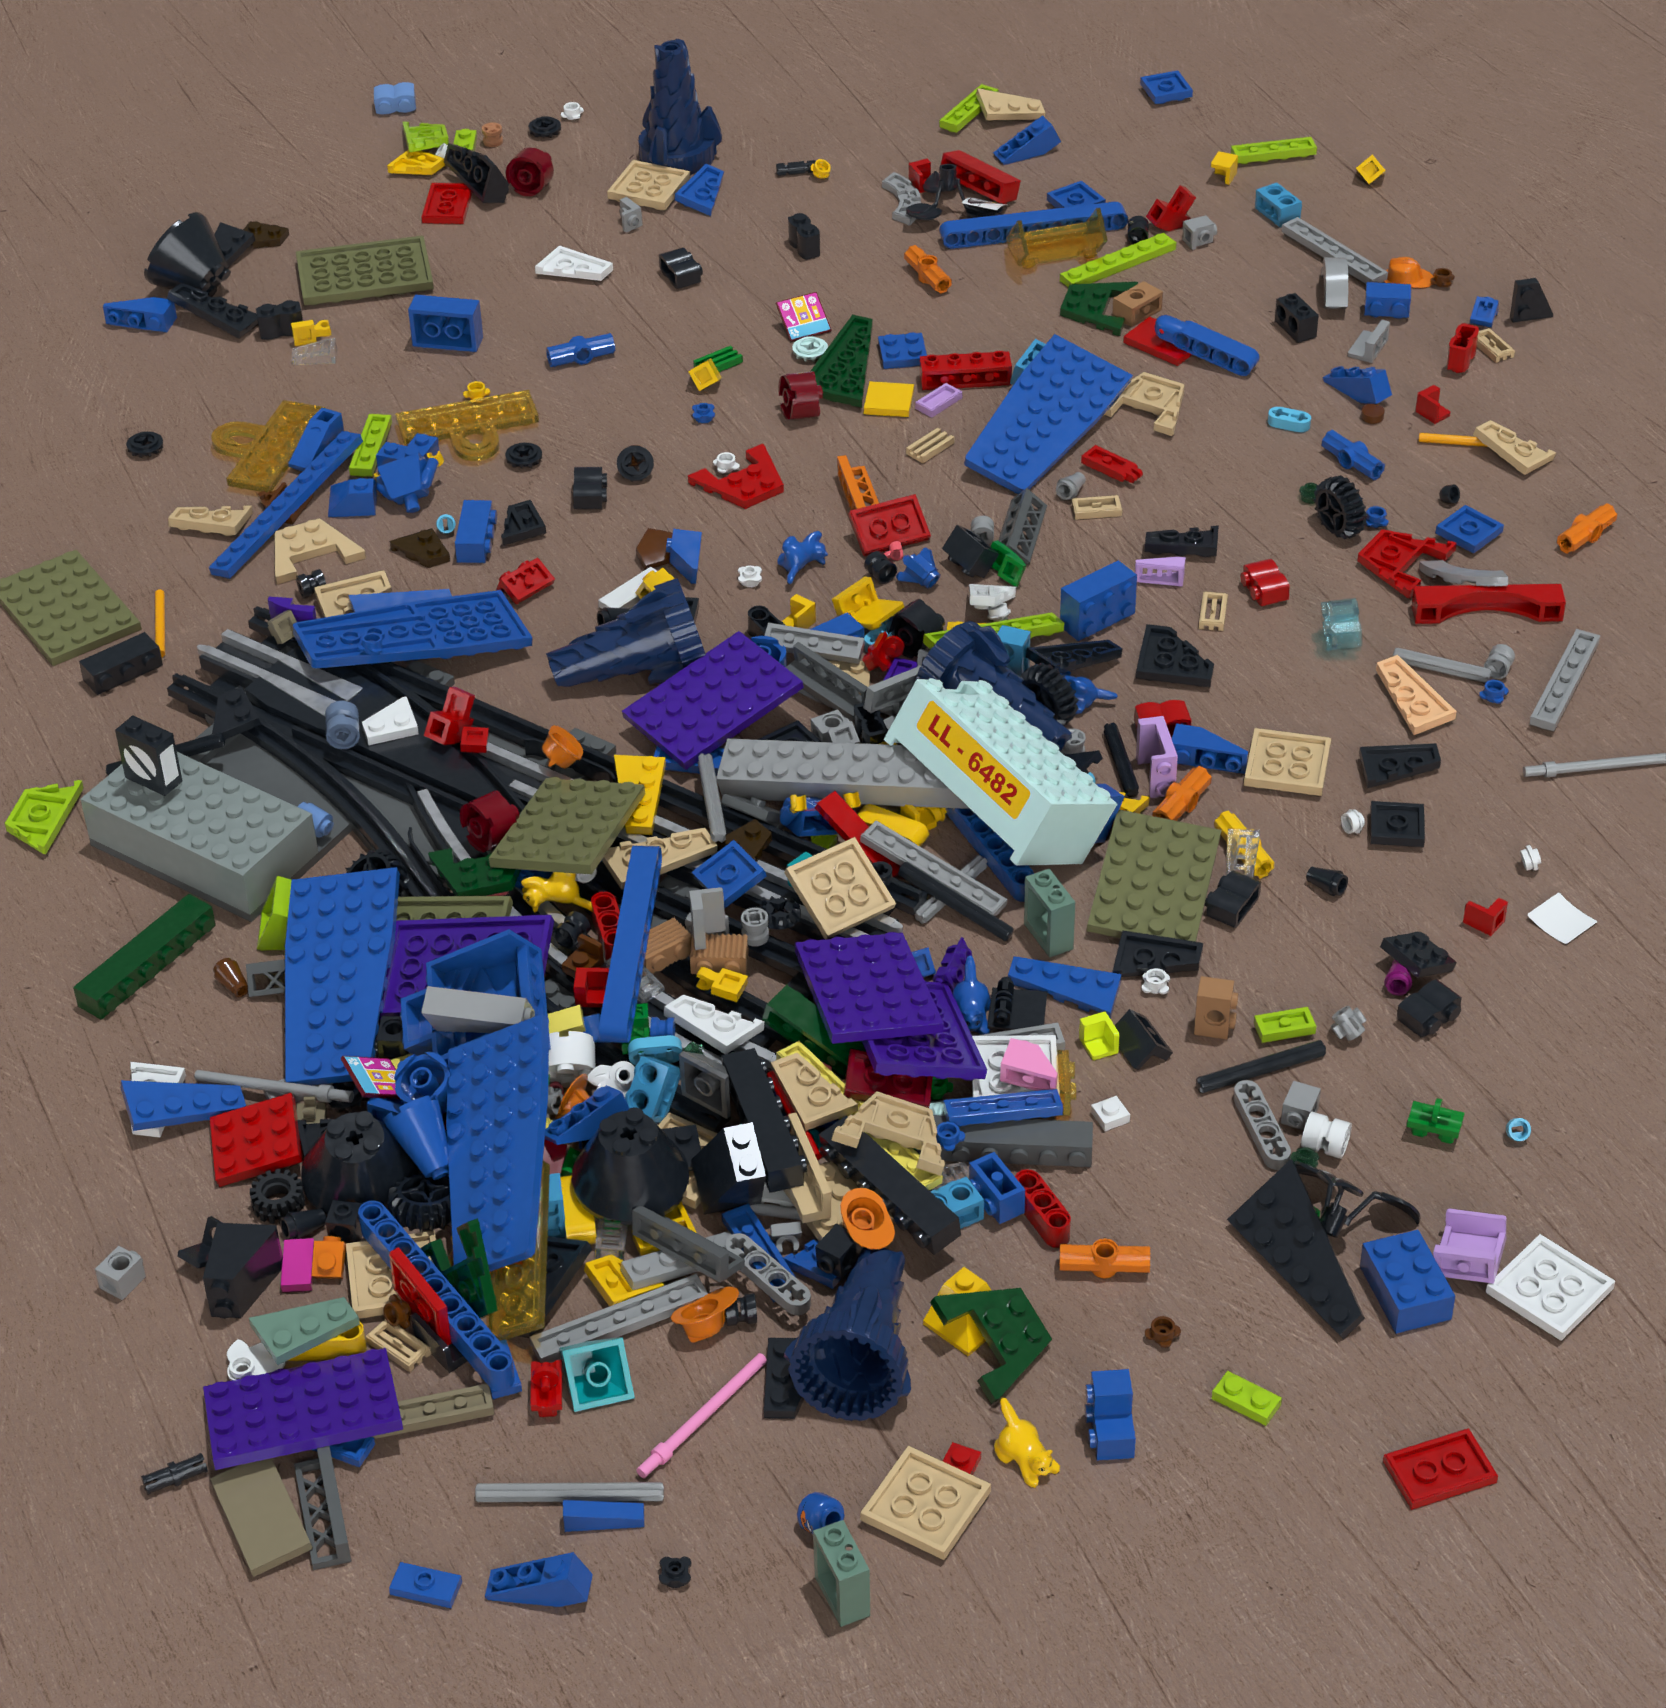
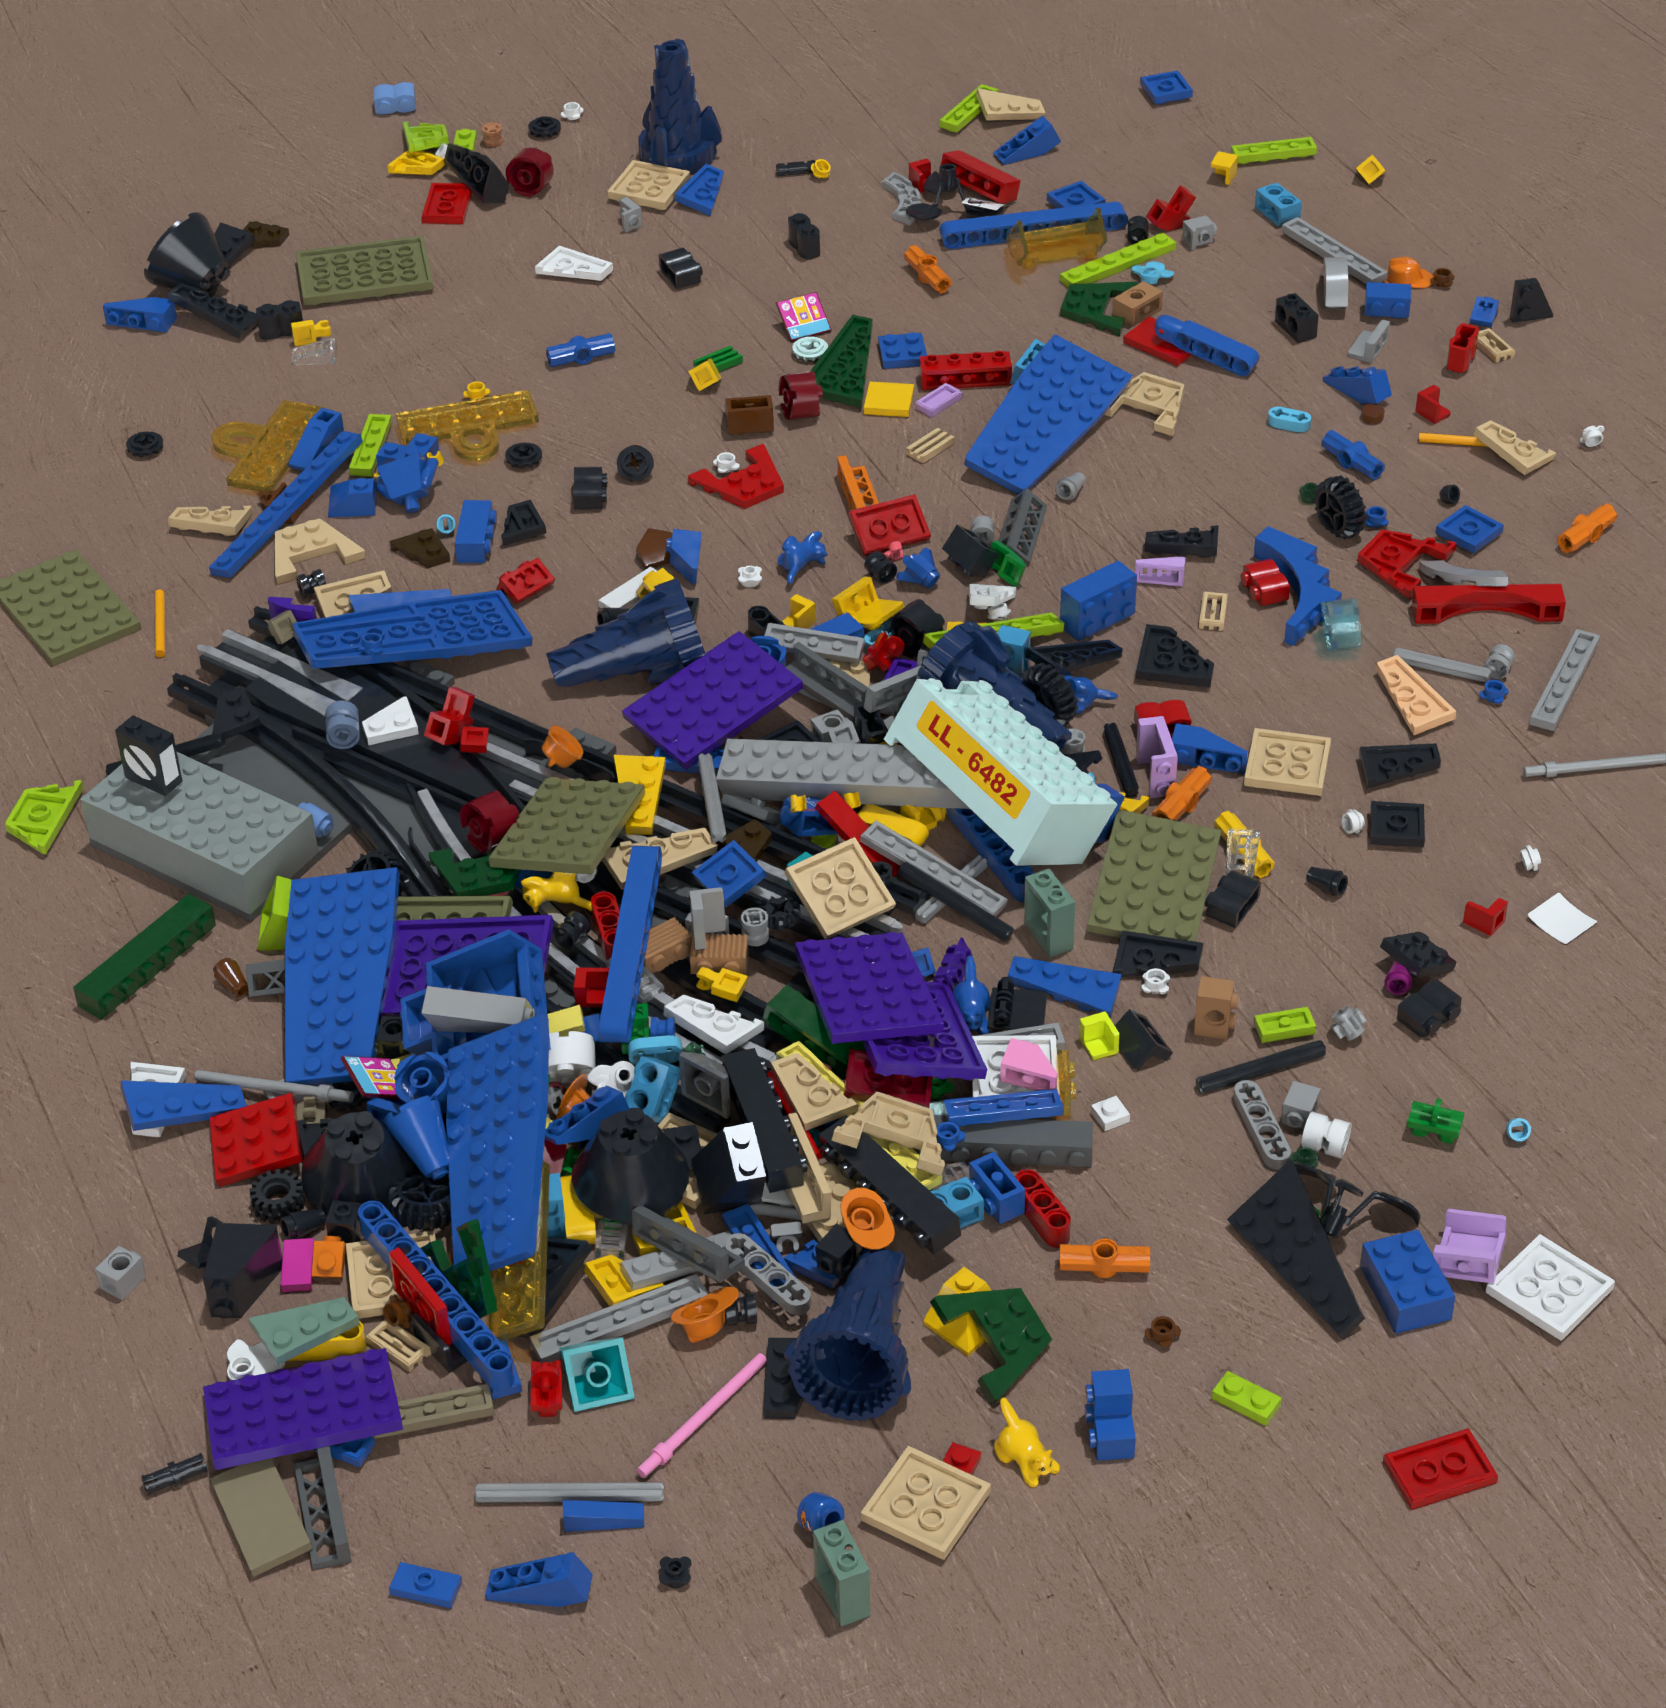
black brick [79,632,163,695] -> none
blue brick [408,295,483,352] -> none
reddish brown bracket [561,934,604,978] -> none
blue plate [692,403,715,423] -> none
tan tile [1072,495,1122,520] -> none
red hinge [1081,445,1143,483] -> none
none -> reddish brown slope [725,395,774,435]
none -> medium azure plate [1132,261,1174,284]
none -> blue arch [1254,526,1343,646]
none -> white plate [1579,426,1605,447]

